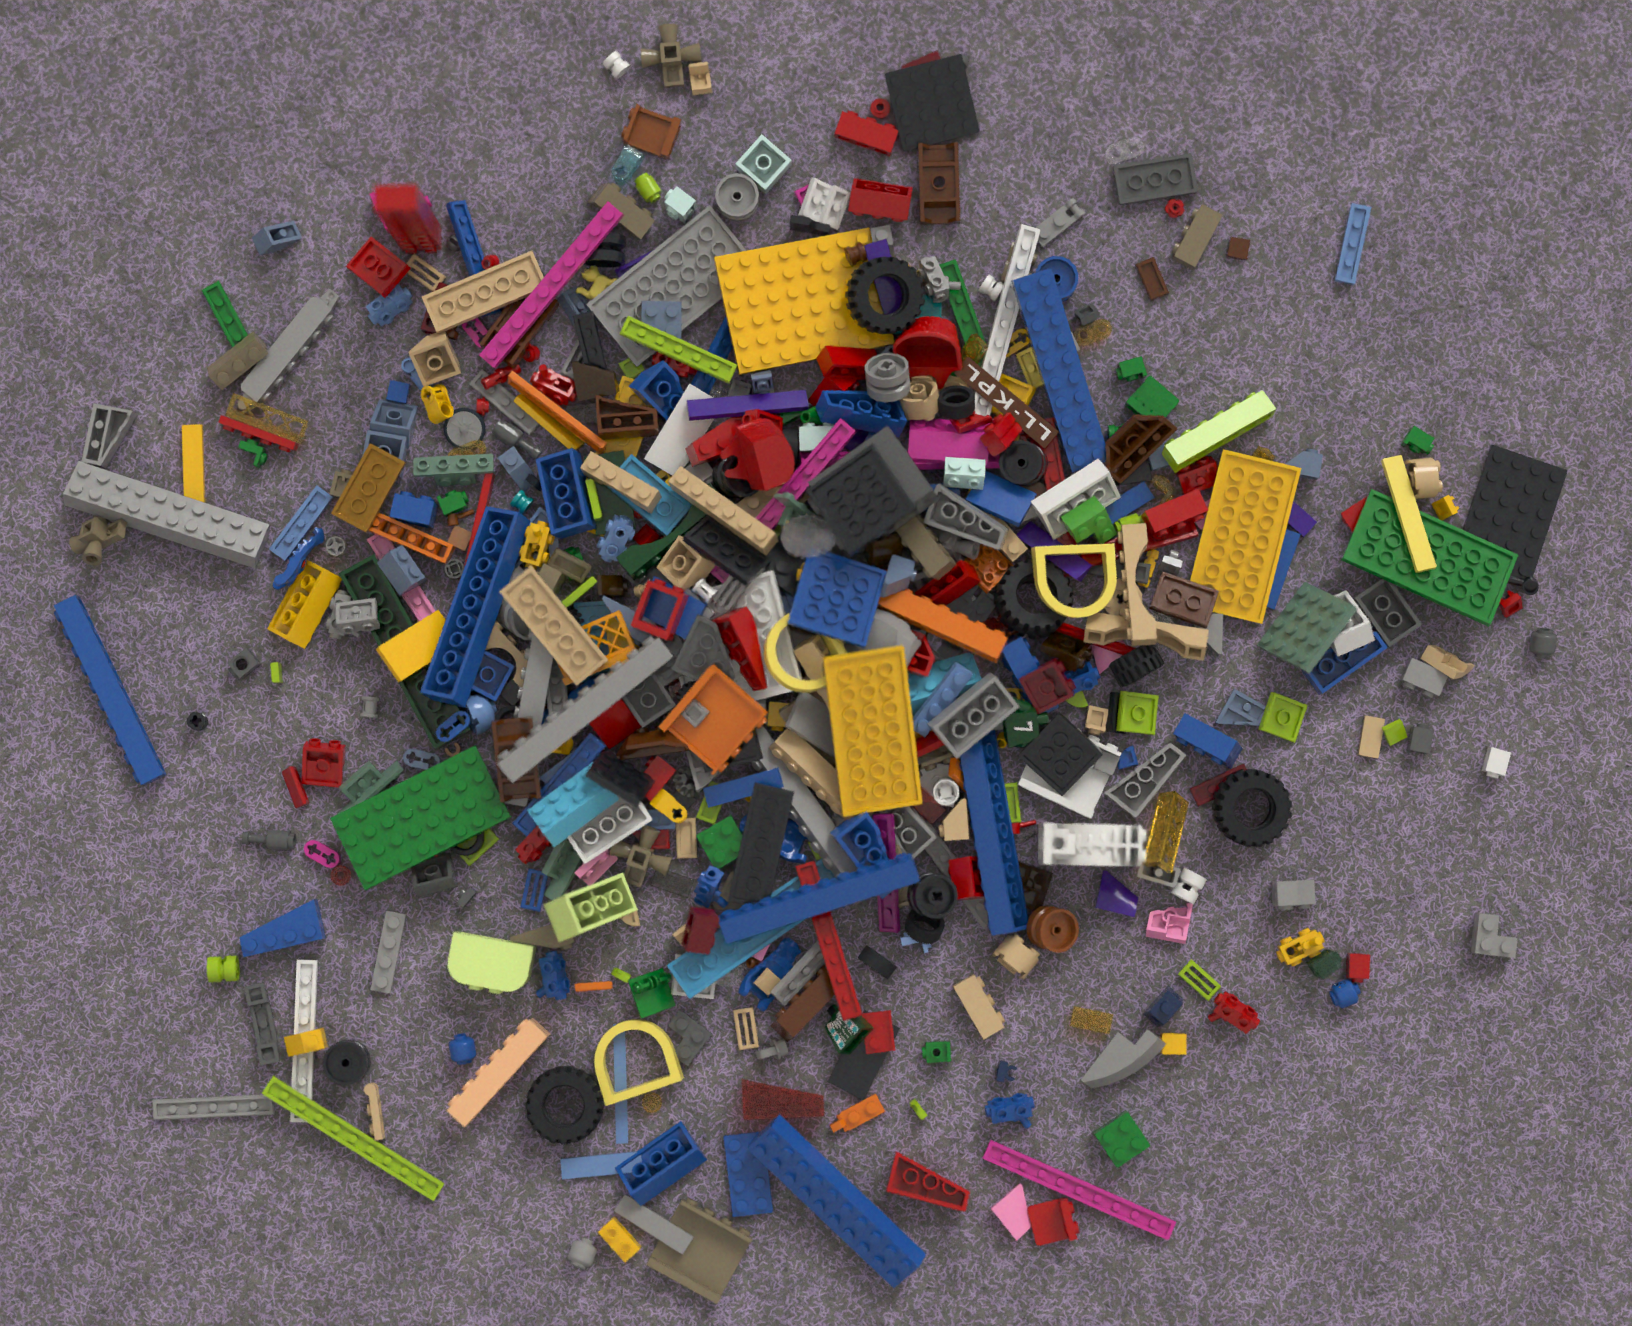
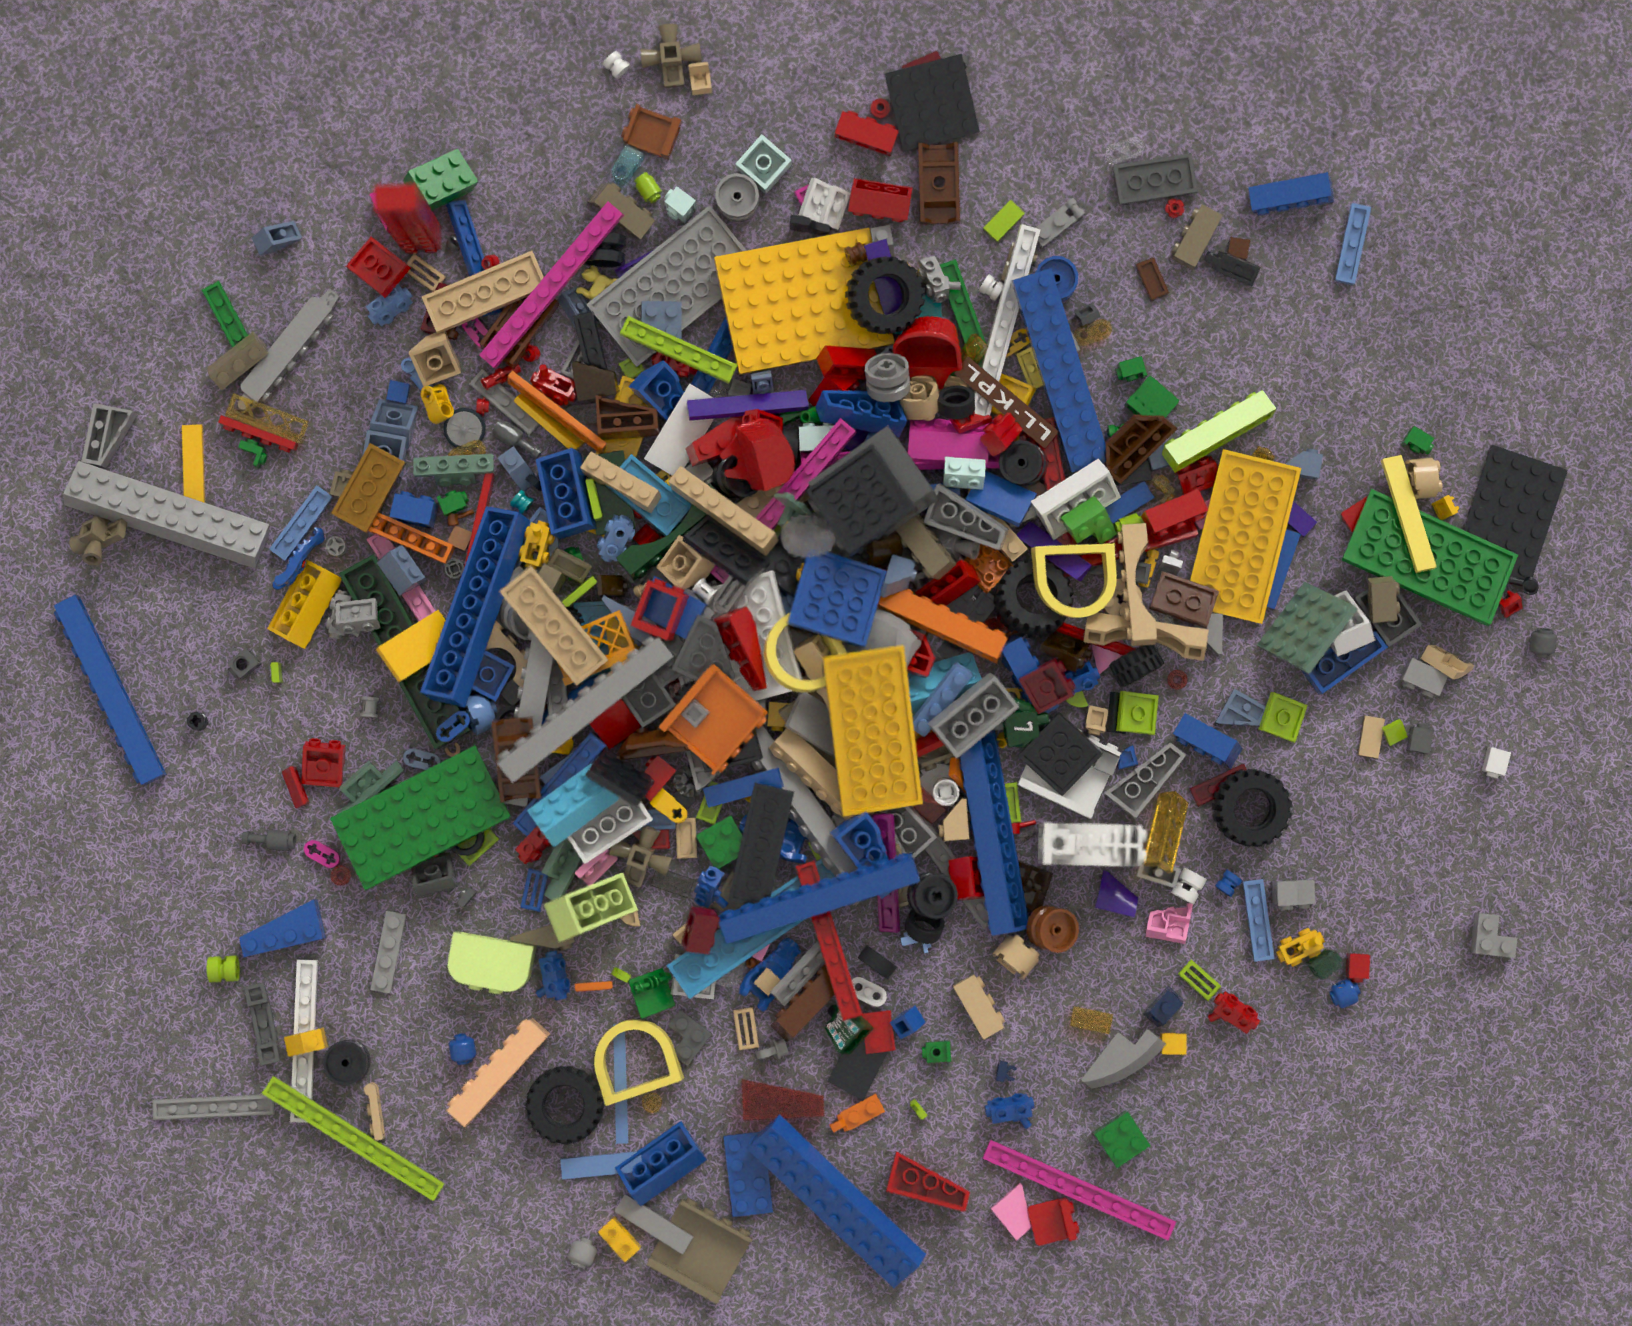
none -> brick [403,148,478,210]
none -> white plate [852,977,887,1007]
none -> blue brick [890,1006,926,1040]
none -> lime tile [983,200,1025,242]
none -> clear red plate [1167,670,1188,690]
none -> black hinge [1204,251,1260,286]
none -> blue wheel [1215,869,1242,897]
none -> medium blue plate [1242,879,1275,962]
none -> blue wedge [1248,172,1334,216]
none -> dark tan brick [1367,576,1400,623]

